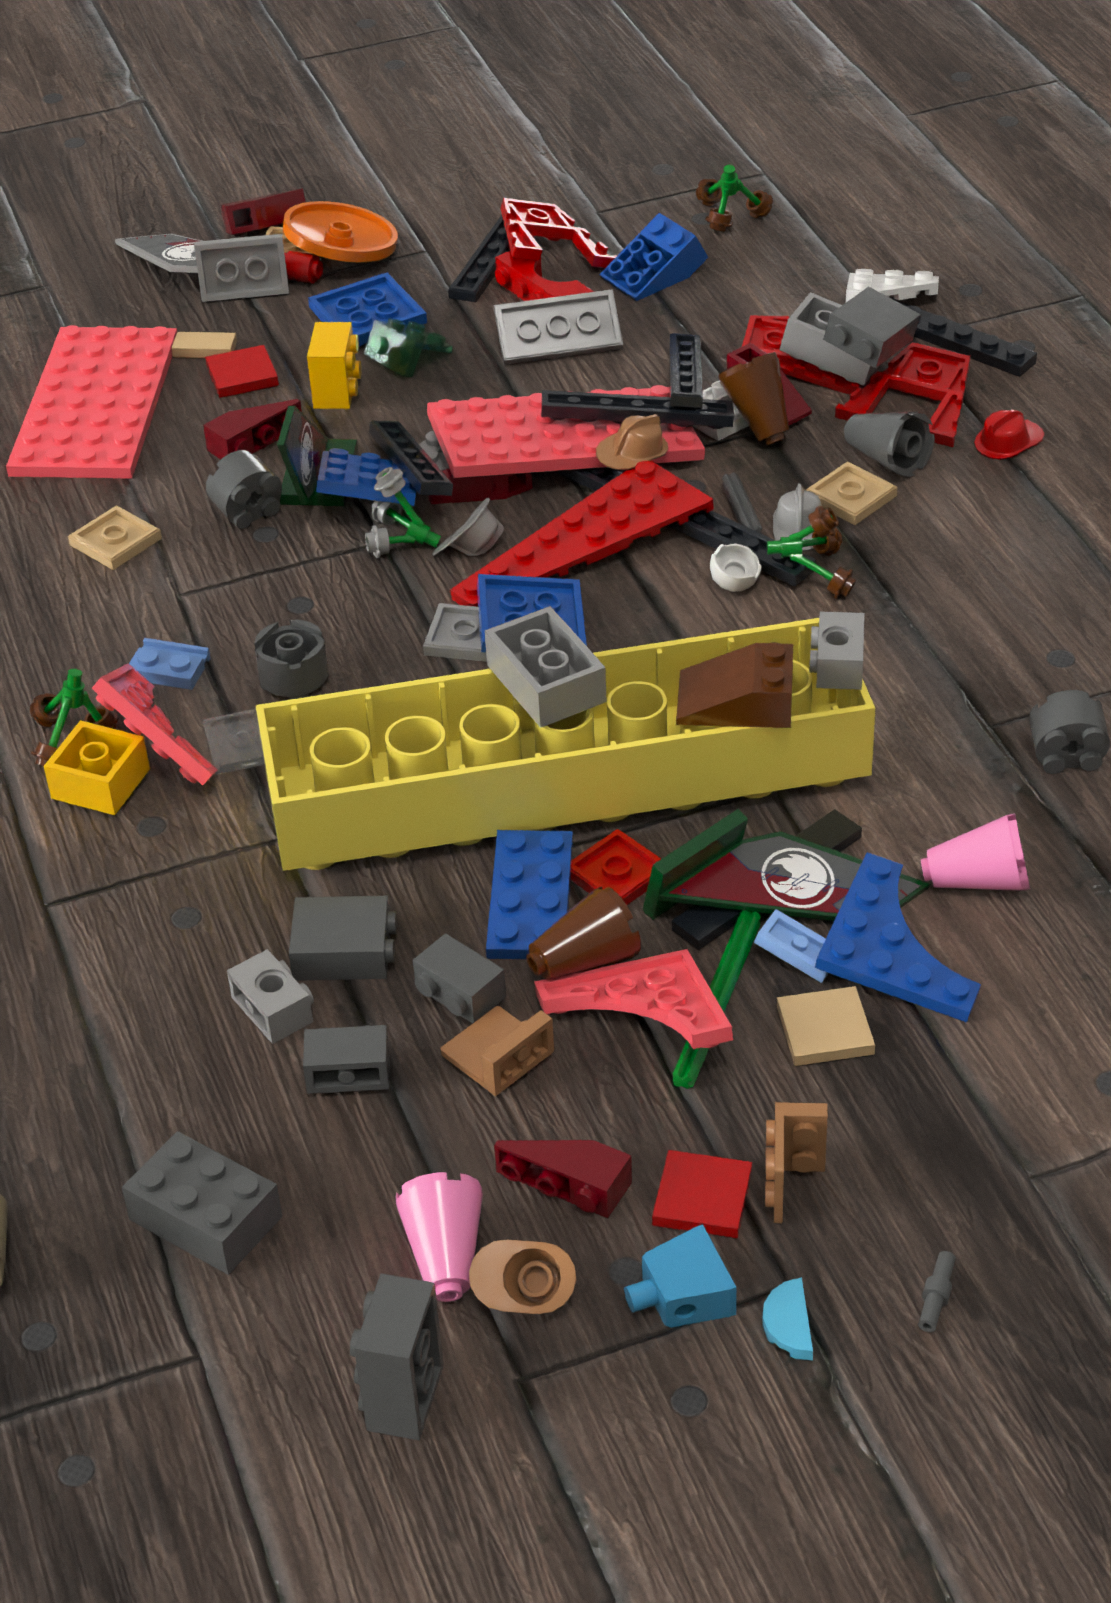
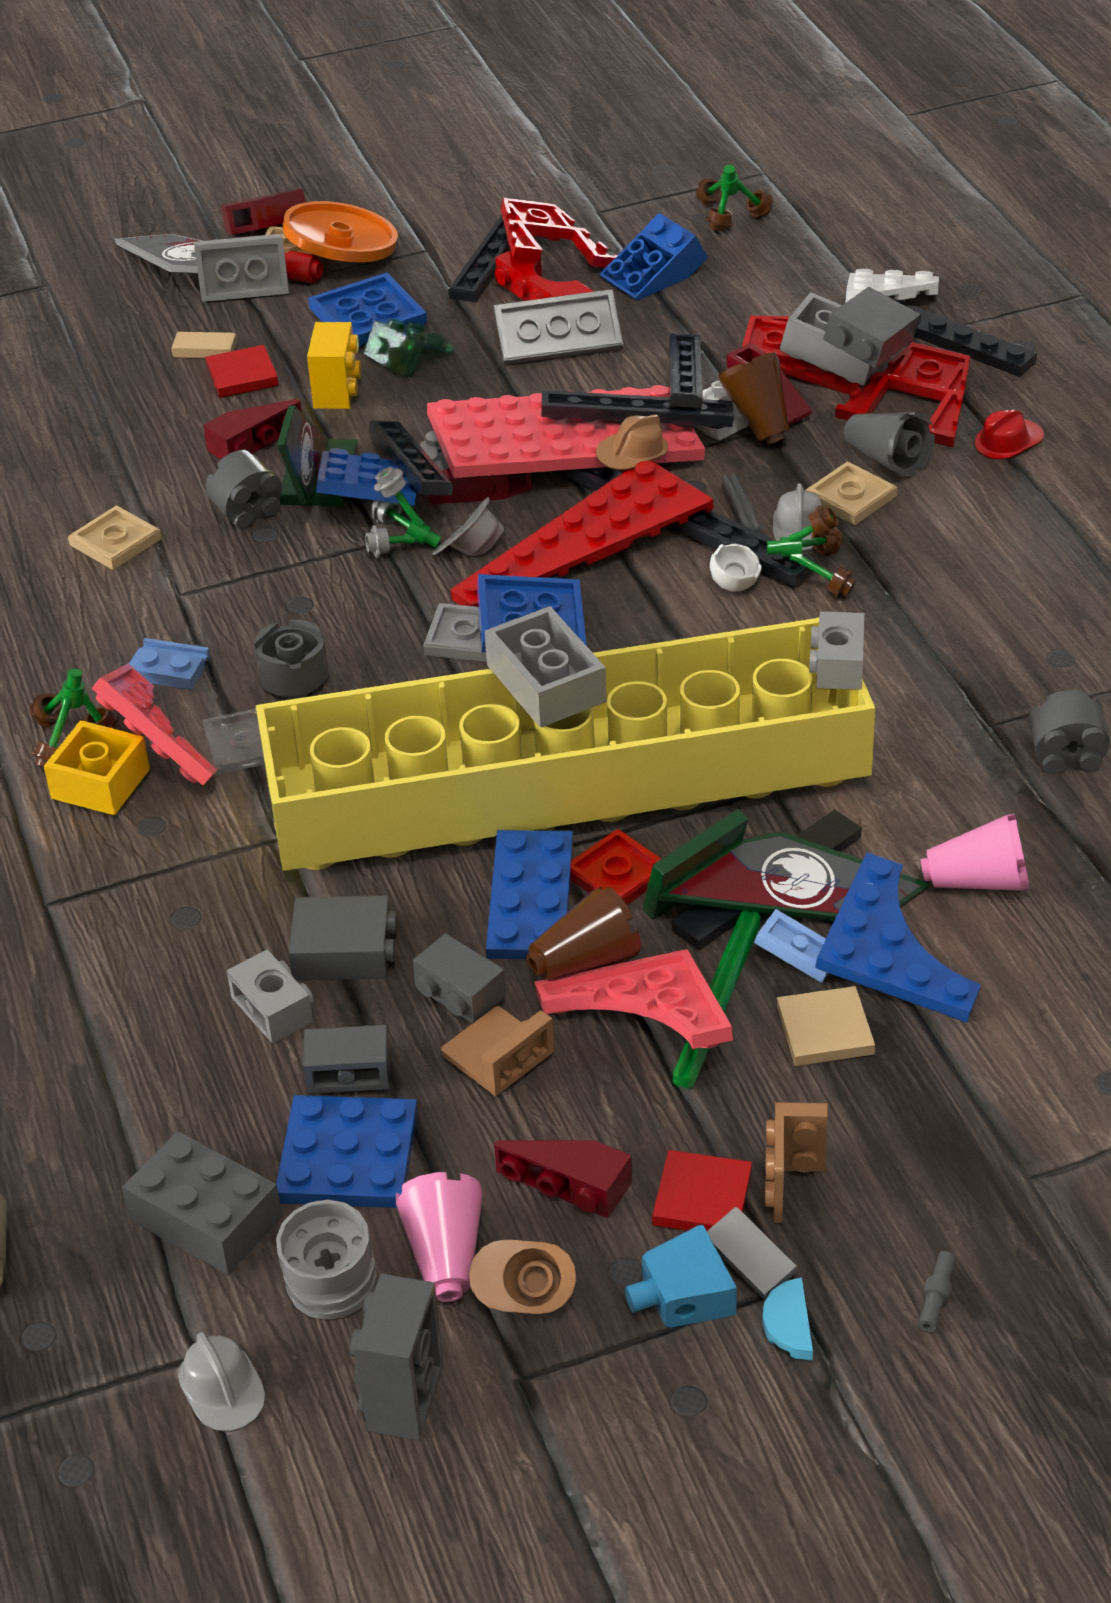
coral plate [6,325,178,479] -> none
reddish brown slope [676,642,793,728] -> none
none -> light grey piece [178,1332,265,1432]
none -> blue plate [276,1095,418,1208]
none -> light grey wheel [276,1200,378,1320]
none -> light grey tile [707,1207,797,1300]

